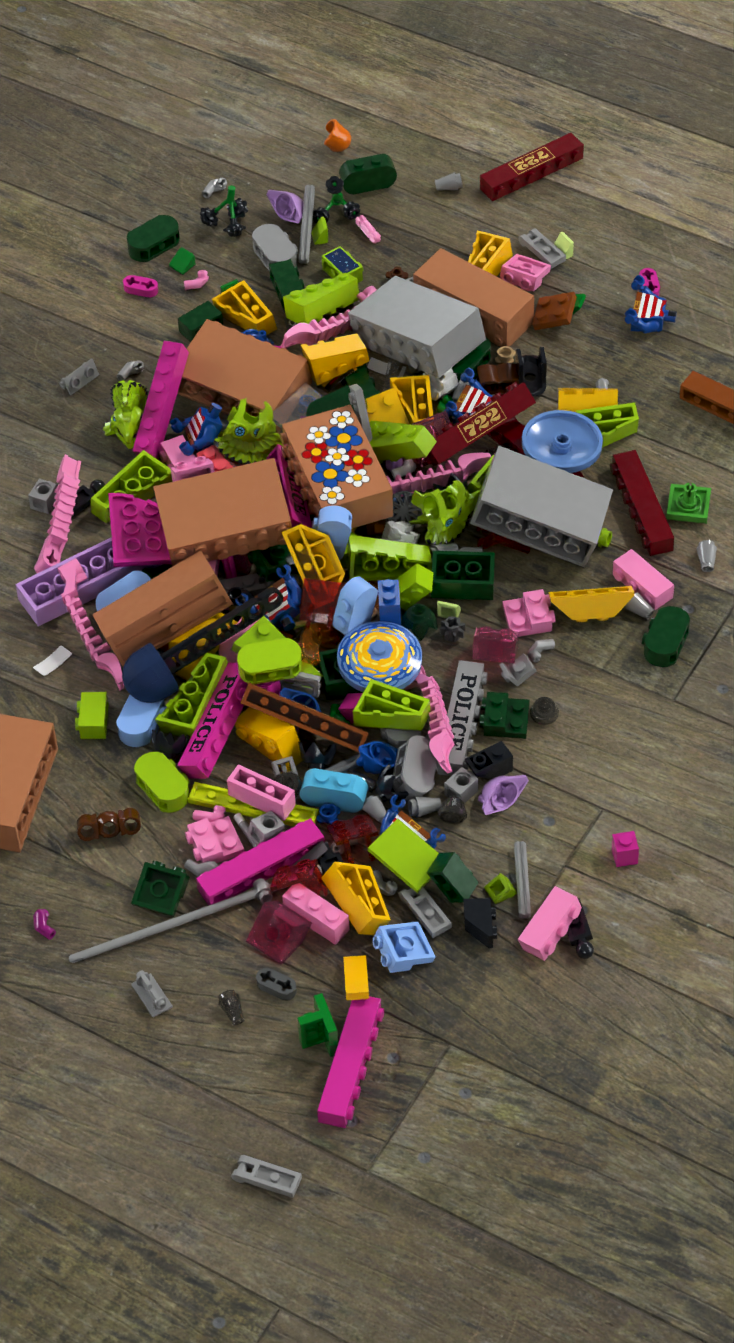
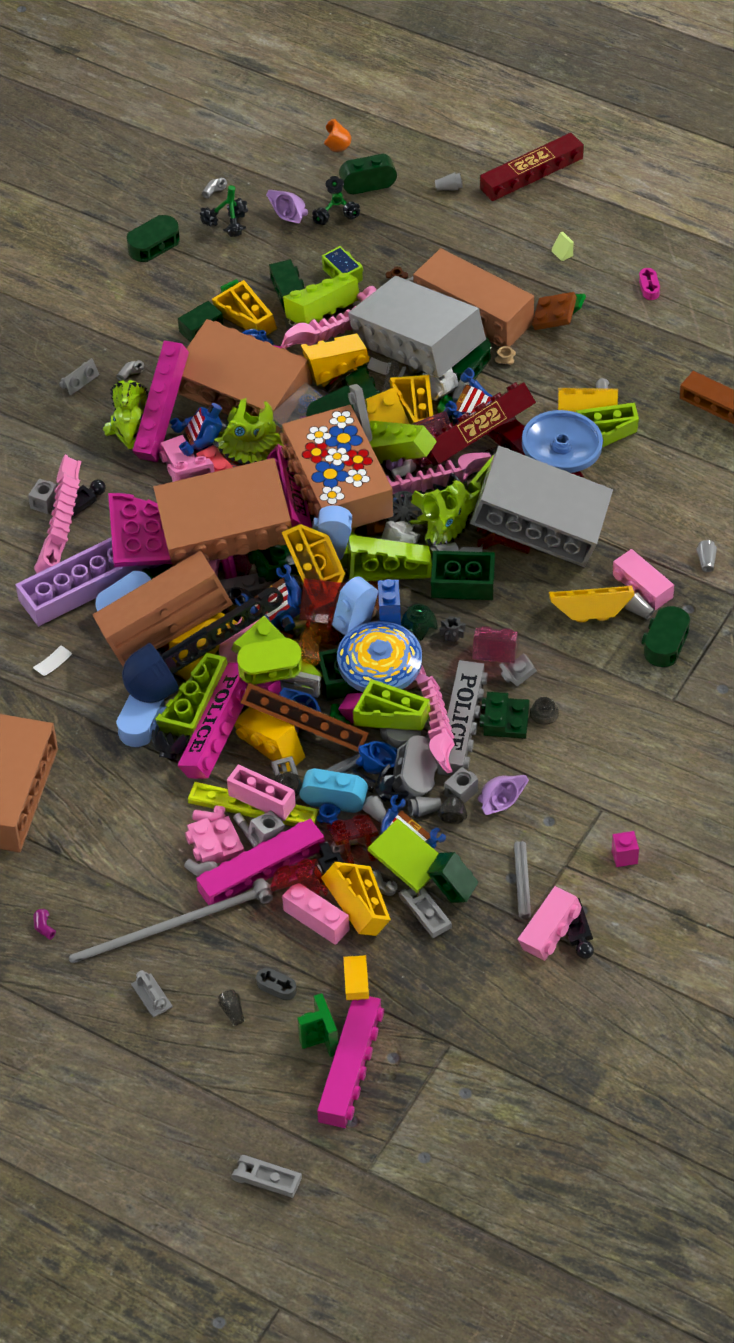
bright pink piece [57,558,124,691] -> none
lime brick [75,692,109,739] -> none
reddish brown piece [77,808,141,841] -> none
lime wedge [91,450,172,523] -> none
dark pink beam [123,275,158,297] -> none
dark green plate [131,861,190,917] -> none
lime brick [134,752,190,813] -> none
green slope [169,247,196,275] -> none
bright pink arm [184,270,209,290] -> none
clear pink slope [246,900,312,964] -> none
light grey brick [252,224,298,272] -> none
dark grey sticker [291,840,328,875] -> none
light grey axle [298,185,315,264] -> none
black piece [298,742,336,770] -> none
lime slope [311,217,328,245] -> none
bright pink axle [355,215,381,244] -> none
light blue plate [372,922,435,973] -> none
lime brick [395,563,433,611] -> none
yellowish green slope [437,601,461,618] -> none
black slope [464,898,497,948] -> none
black slope [465,741,513,779] -> none
yellow wedge [468,230,513,276] -> none
reddish brown brick [476,363,519,395] -> none
lime slope [484,873,517,904] -> none
bright pink plate [500,254,551,291] -> none
bright pink plate [502,589,555,638] -> none
black piece [515,347,547,396] -> none
light grey plate [518,228,566,269] -> none
light grey arm [527,639,555,663] -> none
lime plate [598,528,612,548] -> none
dark red brick [610,450,674,556] -> none
torso [625,275,677,334] -> none
bright green plate [666,483,711,524] -> none

